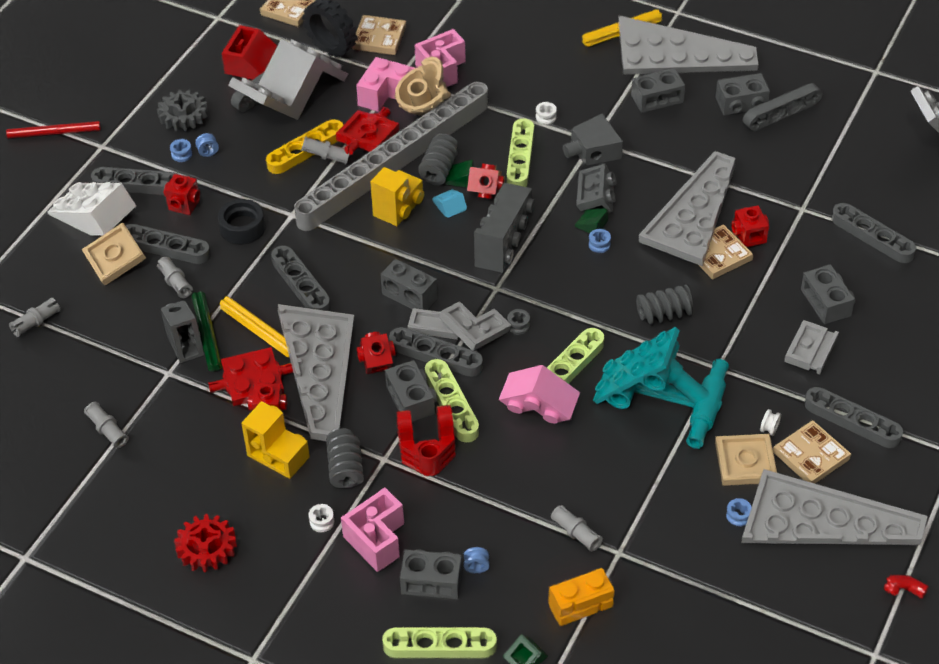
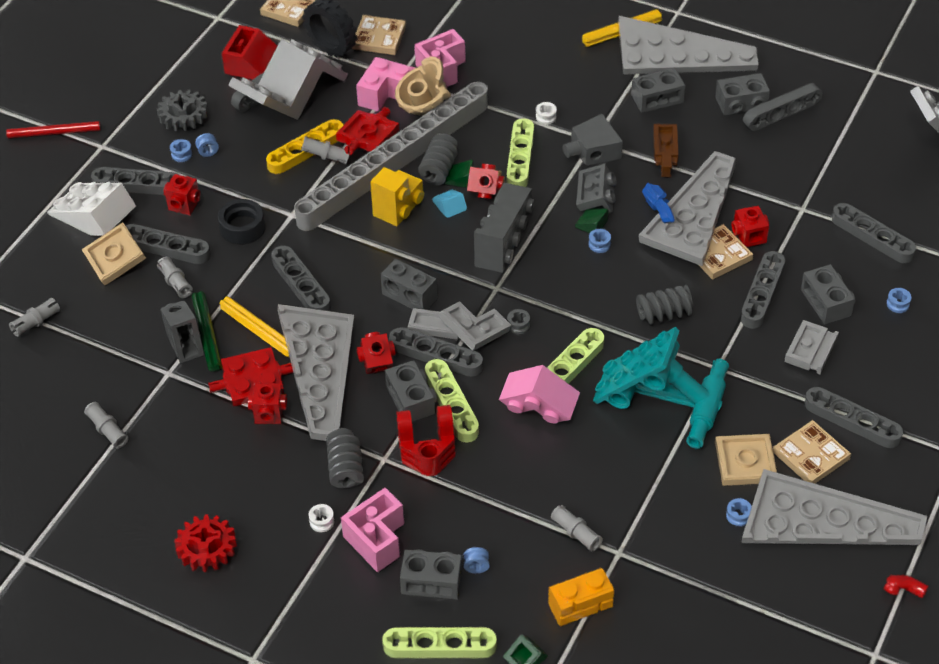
yellow brick [241,401,309,479] -> none
white bush [760,409,781,436] -> none
none -> blue piece [642,183,675,223]
none -> reddish brown hinge [653,124,678,177]
none -> dark grey beam [741,251,785,329]
none -> medium blue bush [887,288,911,313]

